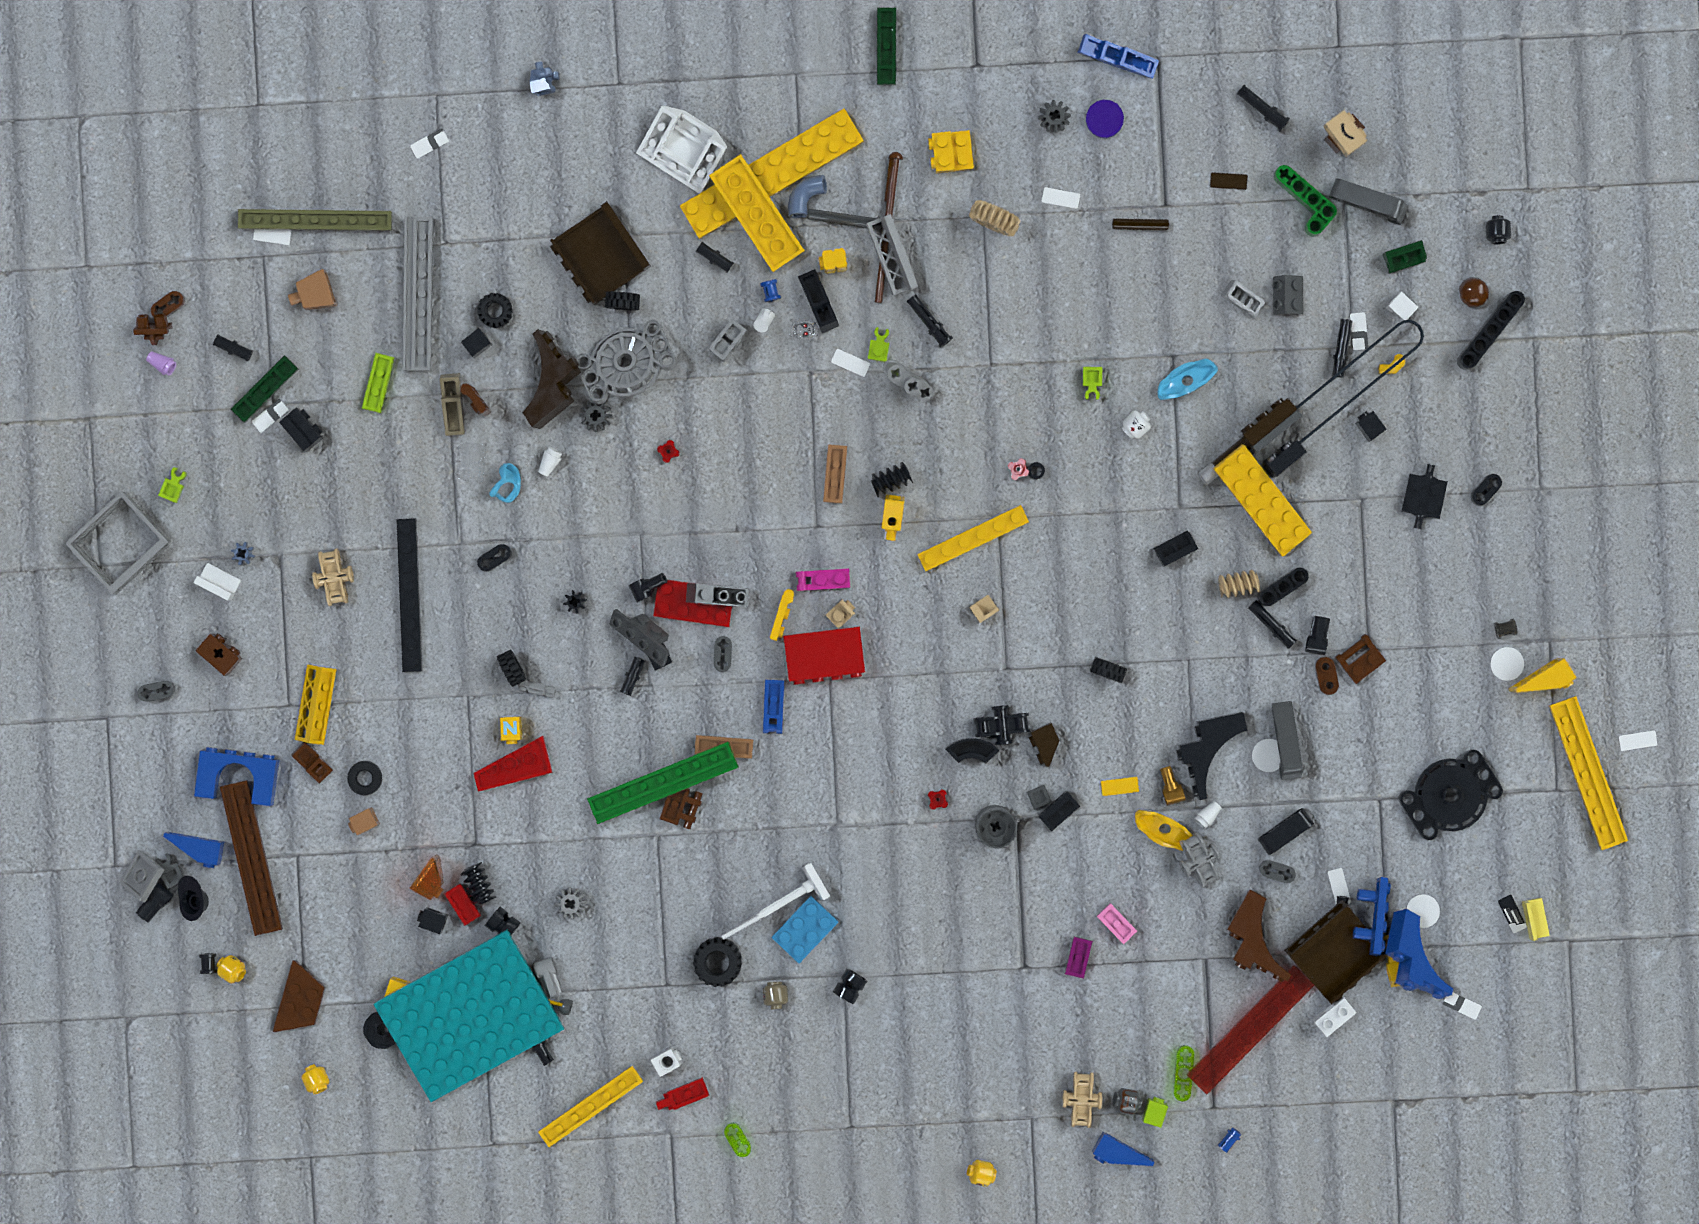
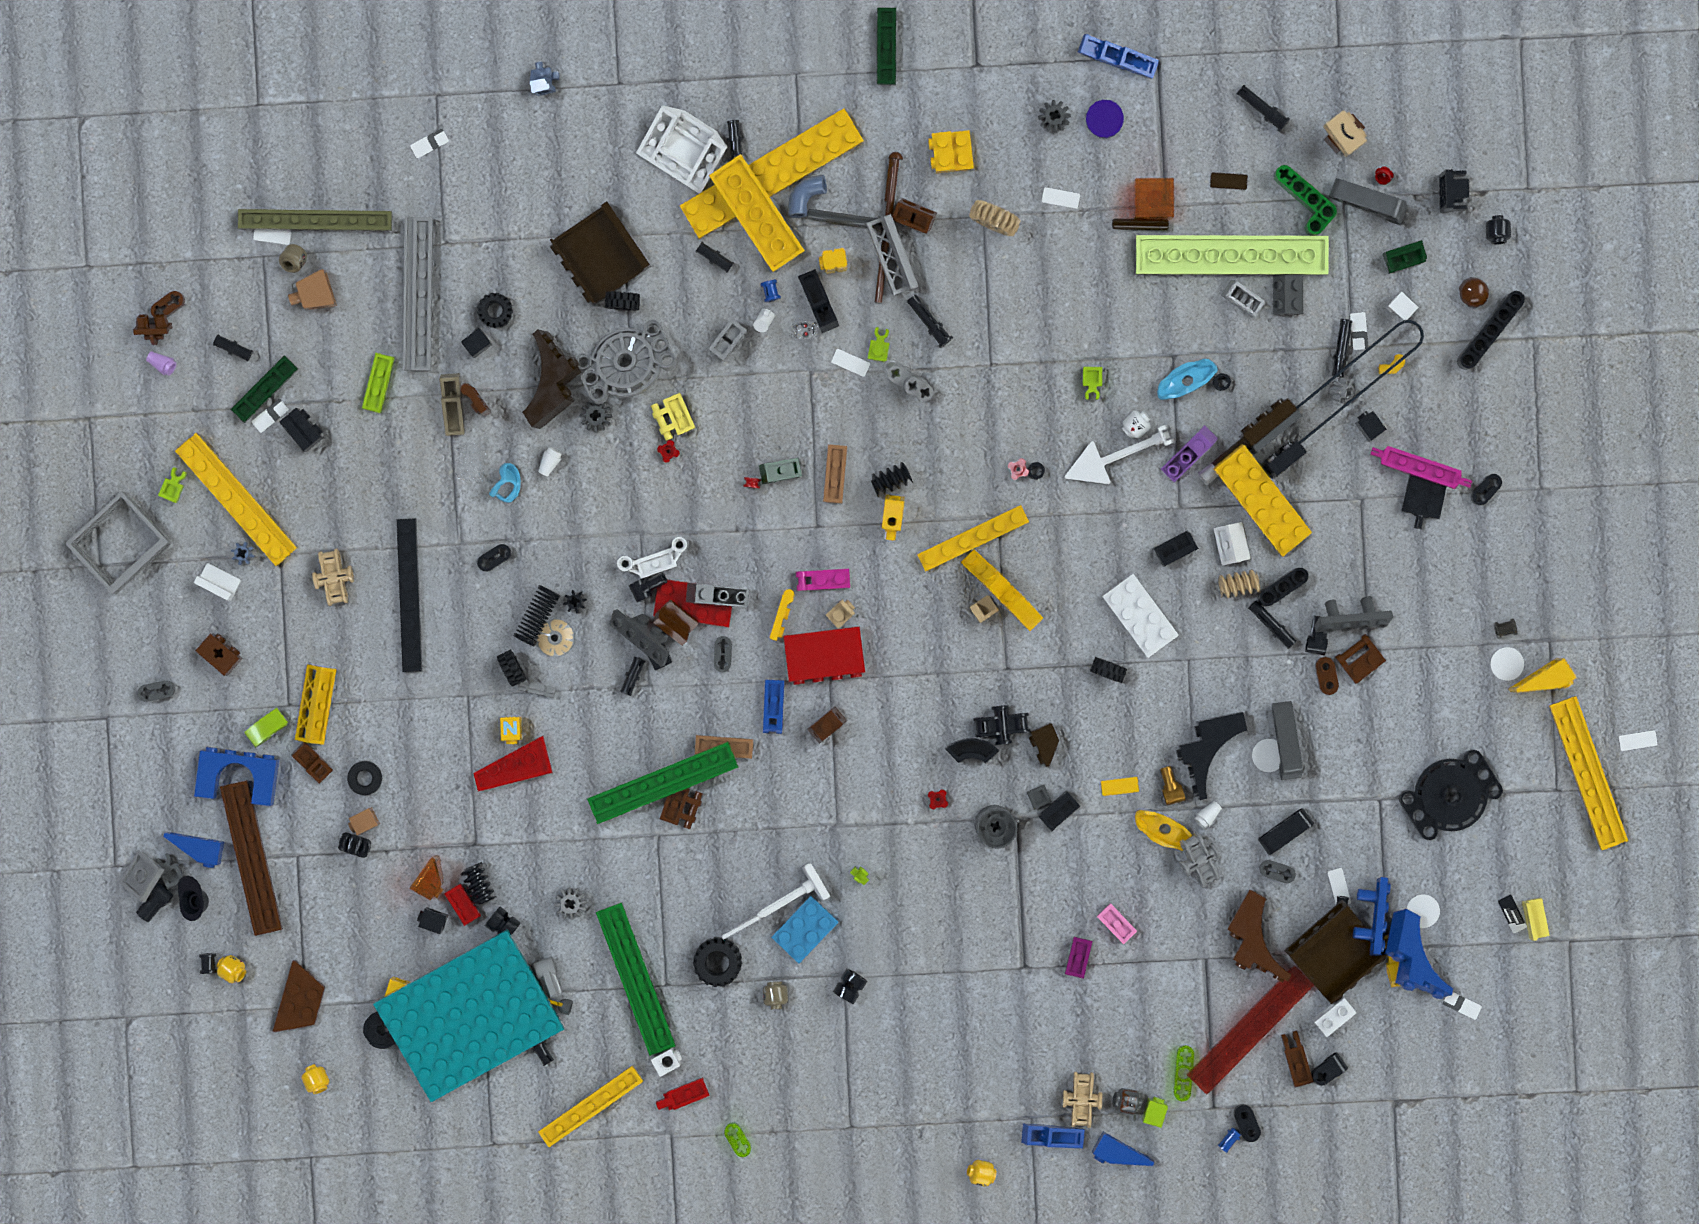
none -> yellow plate [175,433,297,566]
none -> lime slope [244,708,288,748]
none -> dark tan head [279,244,307,273]
none -> black gear [338,832,372,858]
none -> black piece [513,585,561,647]
none -> tan dish [537,619,575,657]
none -> green plate [596,902,676,1056]
none -> white plate [617,537,687,579]
none -> light yellow plate [651,393,696,441]
none -> reddish brown panel [653,600,699,646]
none -> black pin [727,120,743,160]
none -> red bush [743,477,761,489]
none -> plate [758,458,802,484]
none -> reddish brown torso [807,706,847,744]
none -> lime plate [850,866,869,885]
none -> reddish brown brick [892,198,937,234]
none -> yellow arch [961,549,1043,631]
none -> blue slope [1021,1123,1085,1149]
none -> white piece [1065,425,1175,484]
none -> white plate [1102,574,1179,658]
none -> clear orange brick [1133,178,1174,220]
none -> yellowish green plate [1136,235,1329,275]
none -> medium lavender slope [1161,425,1218,482]
none -> black bush [1213,373,1231,391]
none -> white panel [1213,522,1250,566]
none -> black plate [1234,1104,1261,1142]
none -> reddish brown hinge [1281,1030,1313,1087]
none -> black piece [1311,1052,1348,1086]
none -> dark grey plate [1314,596,1393,633]
none -> light grey gear [1329,378,1354,403]
none -> dark pink plate [1370,446,1472,489]
none -> red plate [1375,166,1394,185]
none -> black panel [1439,169,1470,213]

